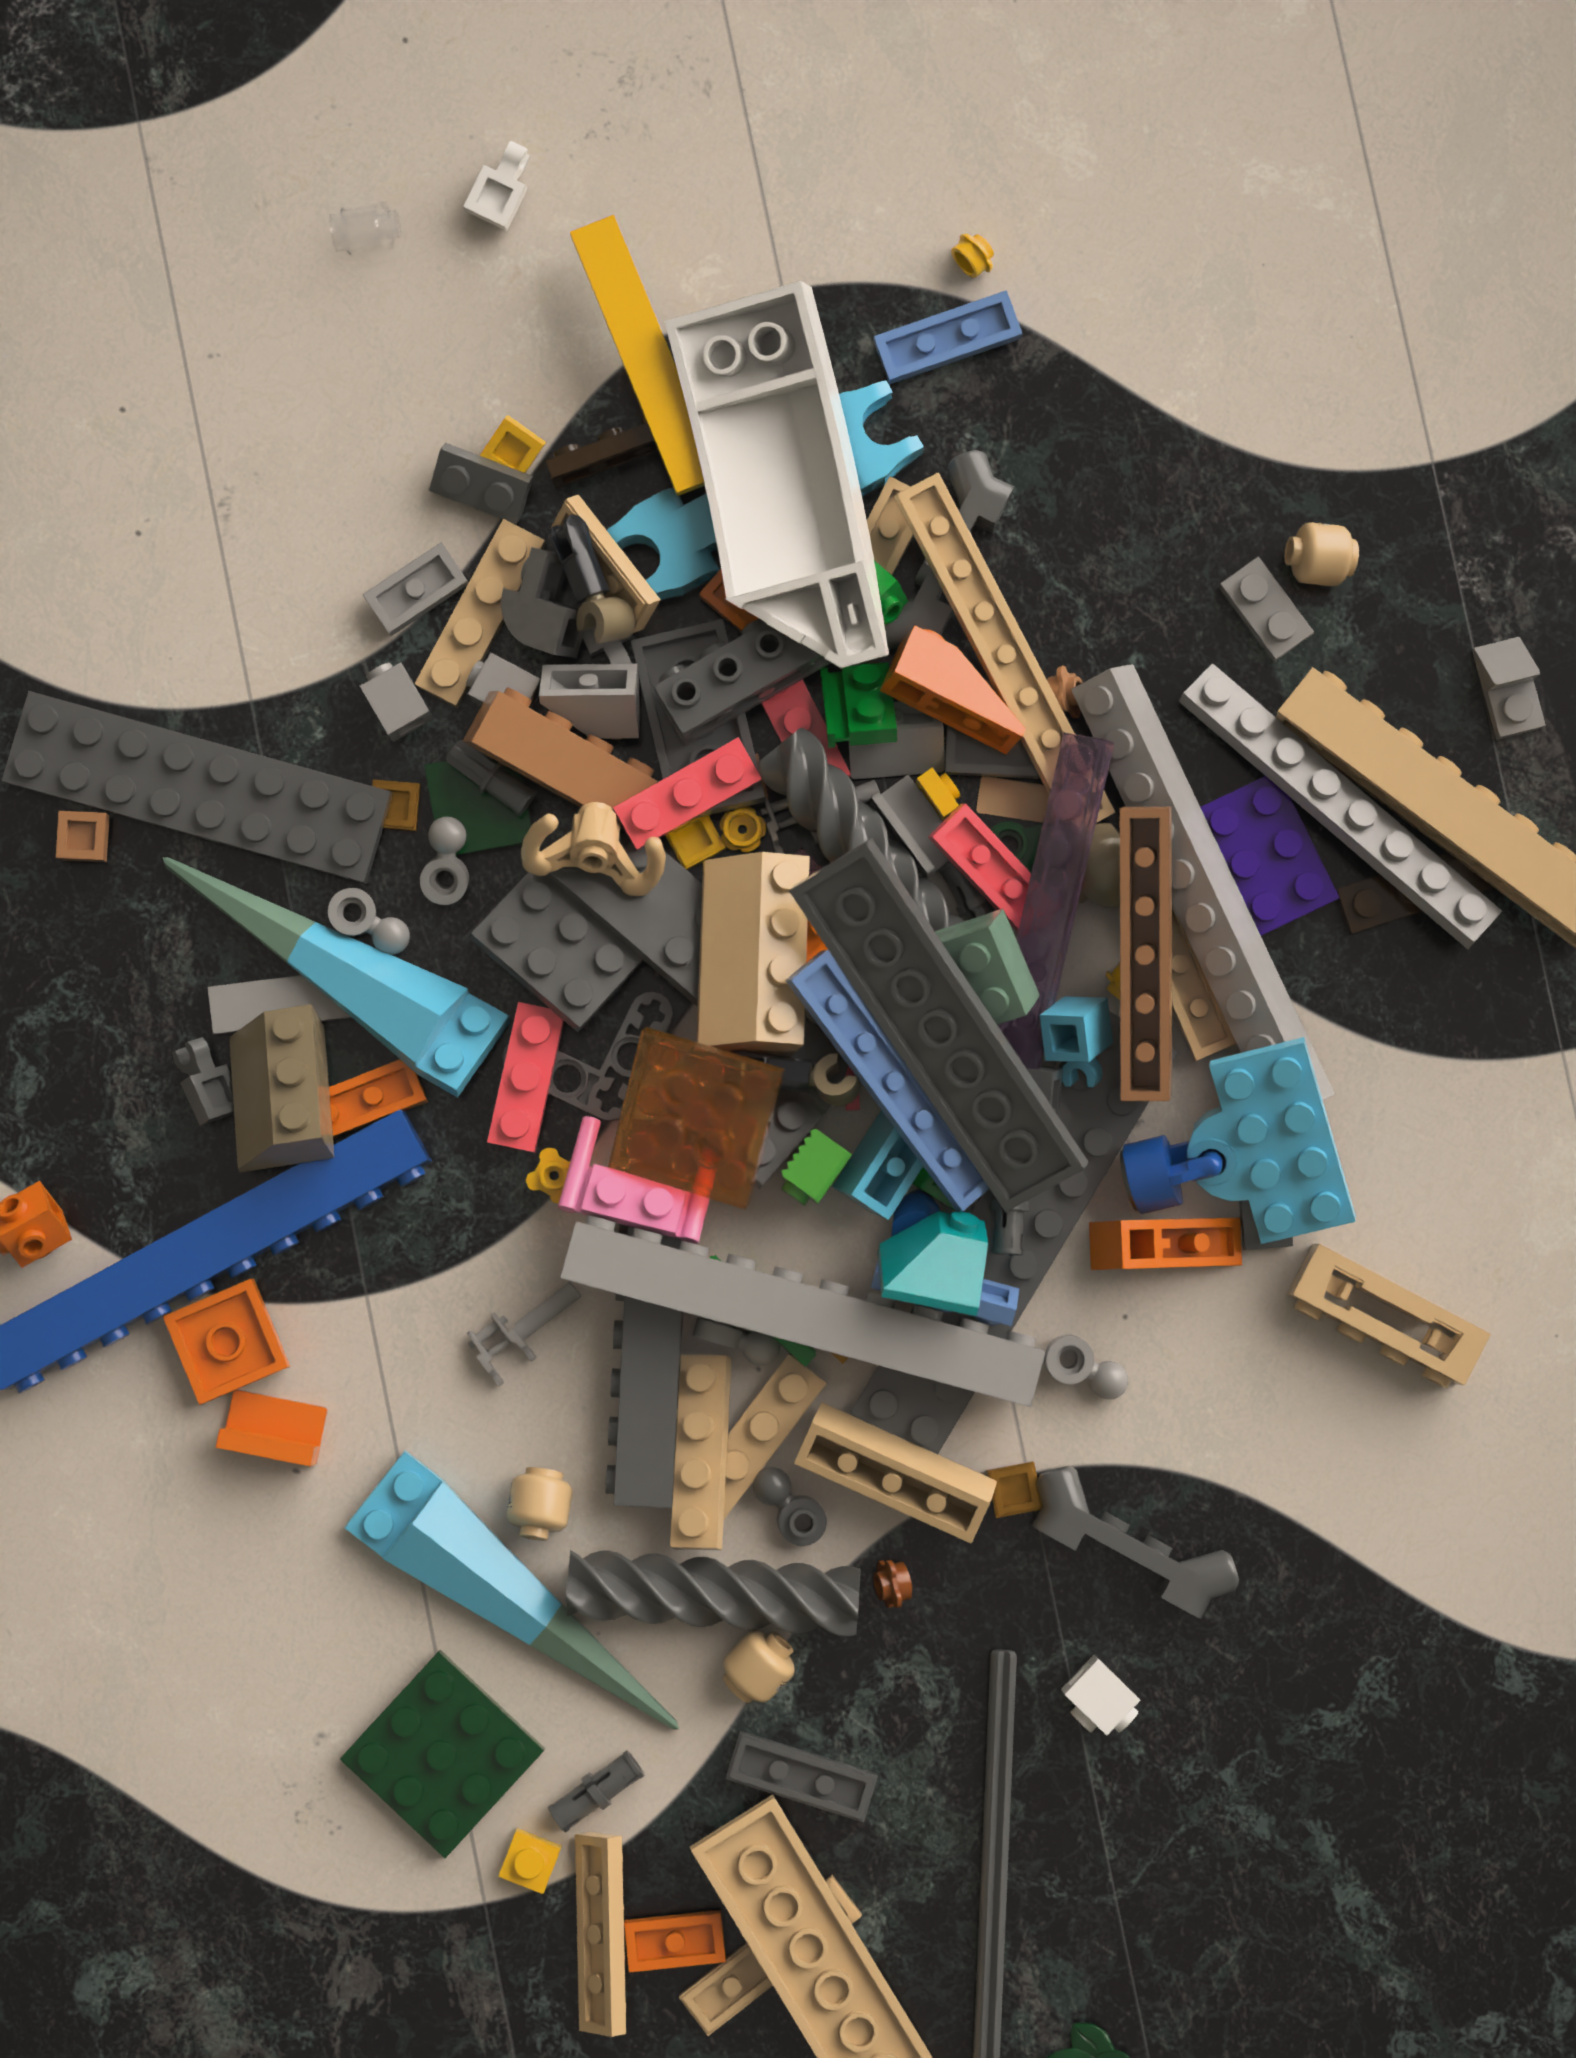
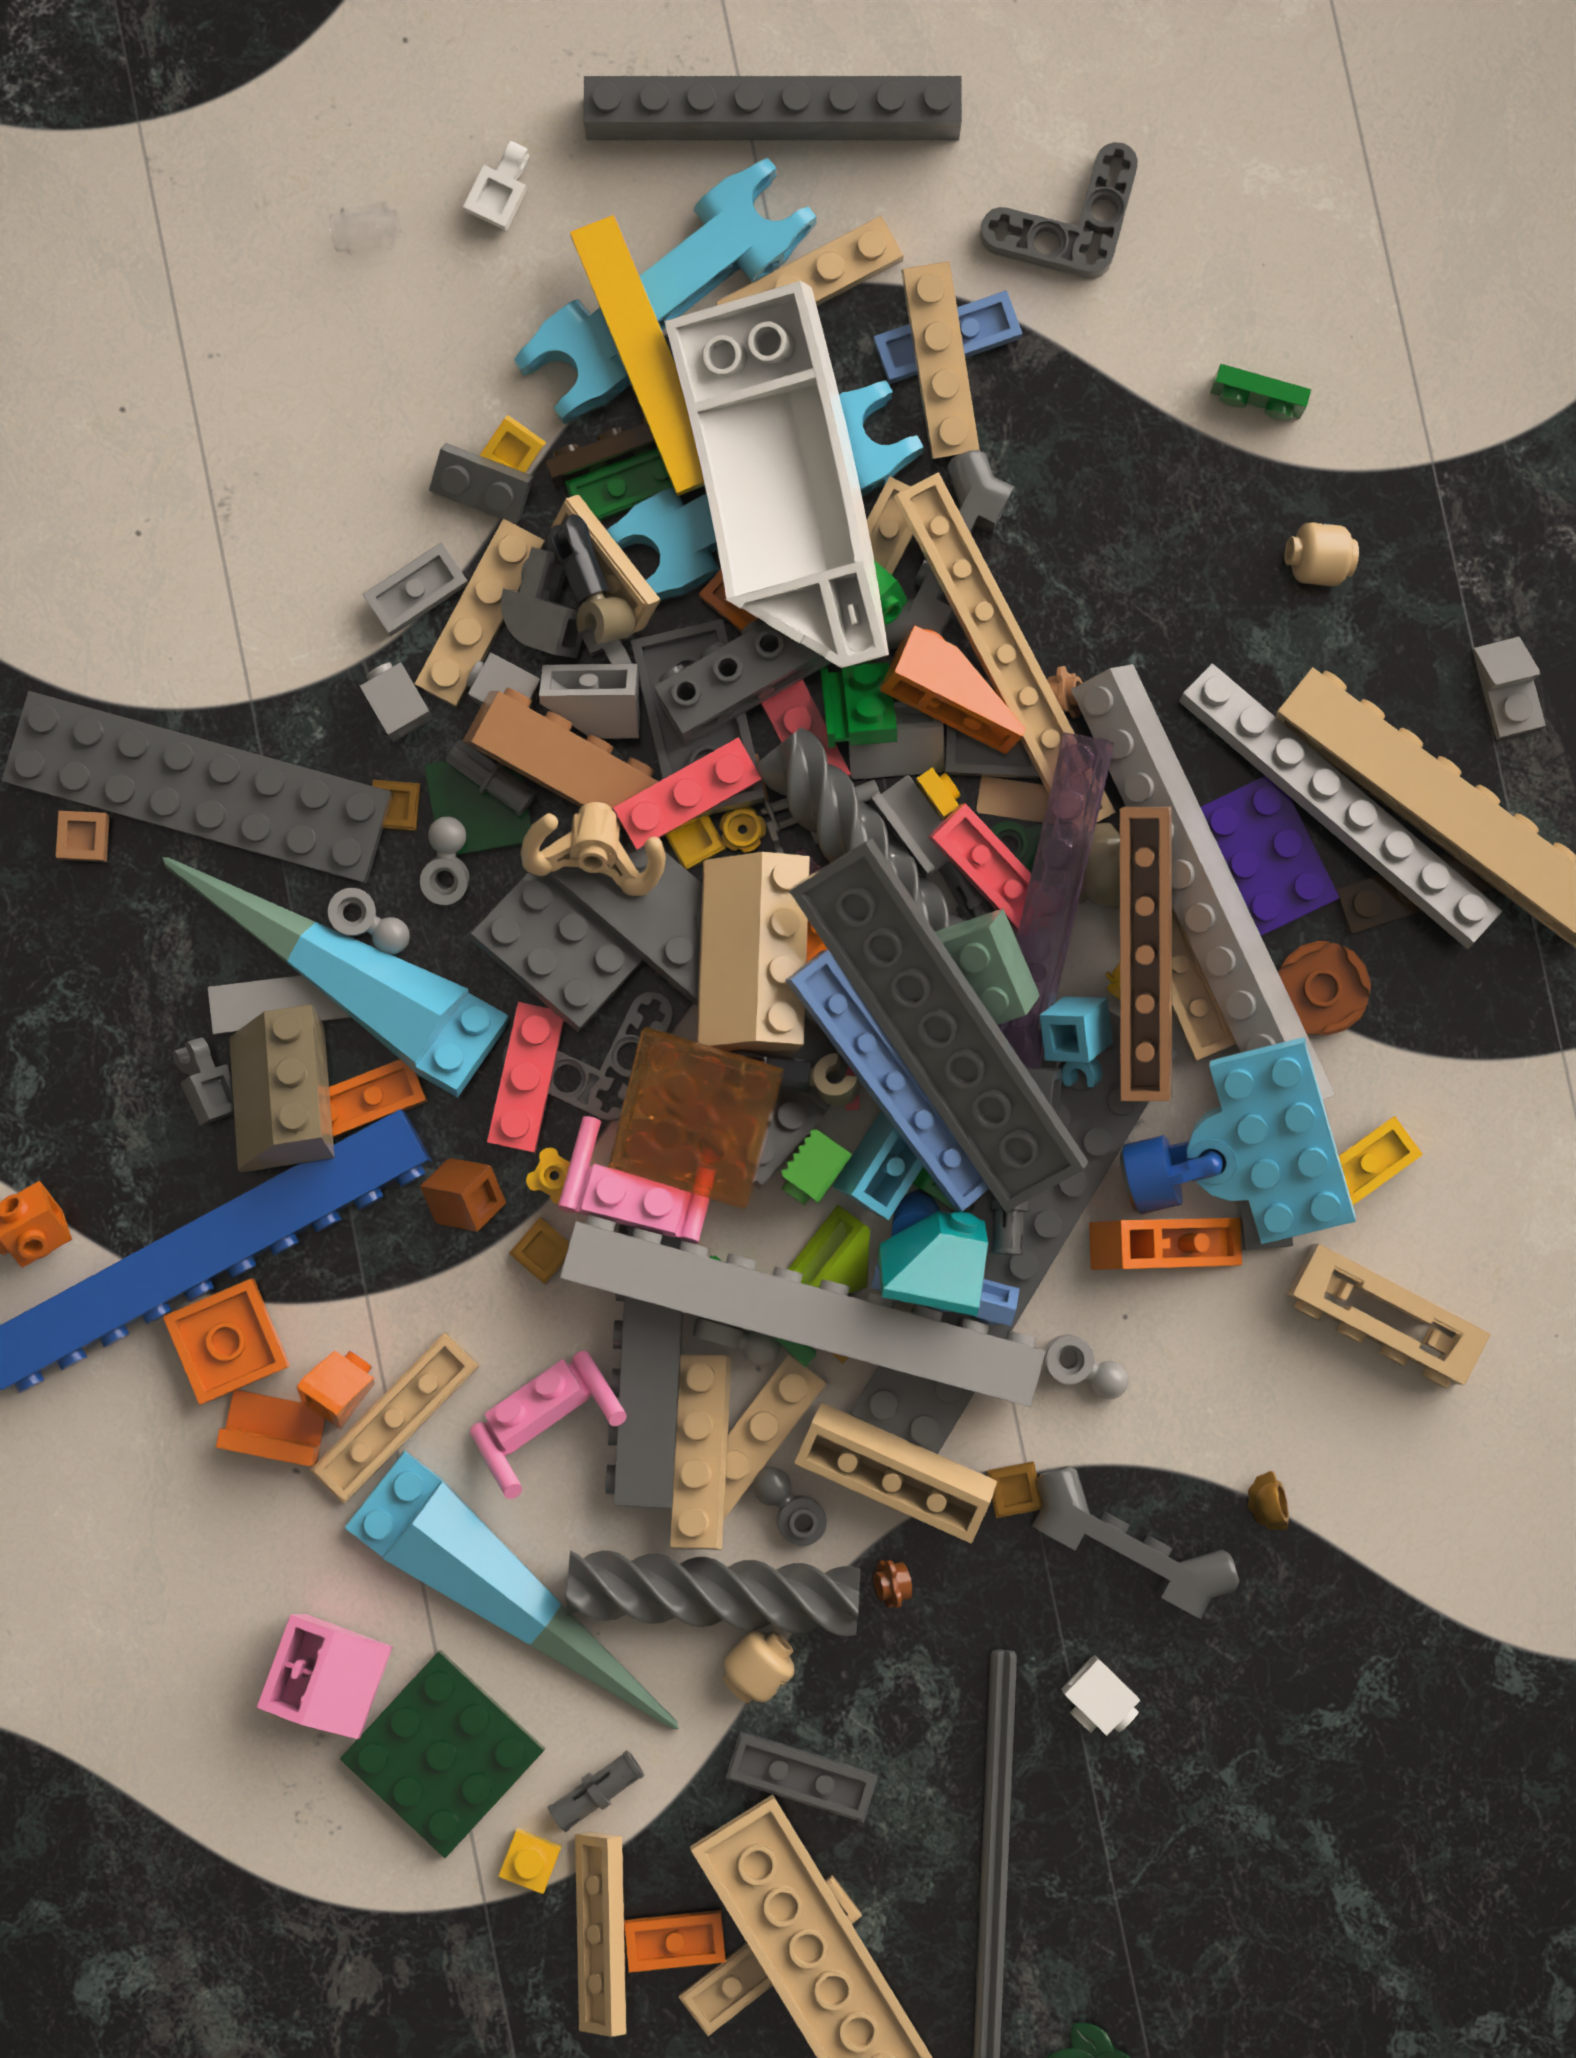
light grey piece [467,1282,581,1386] -> none
tan head [506,1467,573,1541] -> none
yellow plate [951,233,994,278] -> none
light grey plate [1218,556,1314,662] -> none
none -> bright pink slope [257,1613,393,1739]
none -> orange slope [296,1350,375,1430]
none -> tan tile [310,1332,480,1504]
none -> dark orange panel [420,1158,506,1232]
none -> bright pink plate [470,1351,627,1499]
none -> pearl gold tile [509,1217,570,1285]
none -> medium azure piece [514,158,817,424]
none -> green tile [565,448,673,522]
none -> dark grey brick [584,76,962,140]
none -> tan plate [716,215,904,306]
none -> lime slope [788,1204,870,1293]
none -> tan plate [901,261,980,459]
none -> dark grey beam [980,142,1138,279]
none -> green plate [1210,363,1312,421]
none -> pearl gold piece [1248,1471,1289,1530]
none -> dark orange tile [1278,941,1371,1036]
none -> yellow plate [1339,1116,1423,1205]

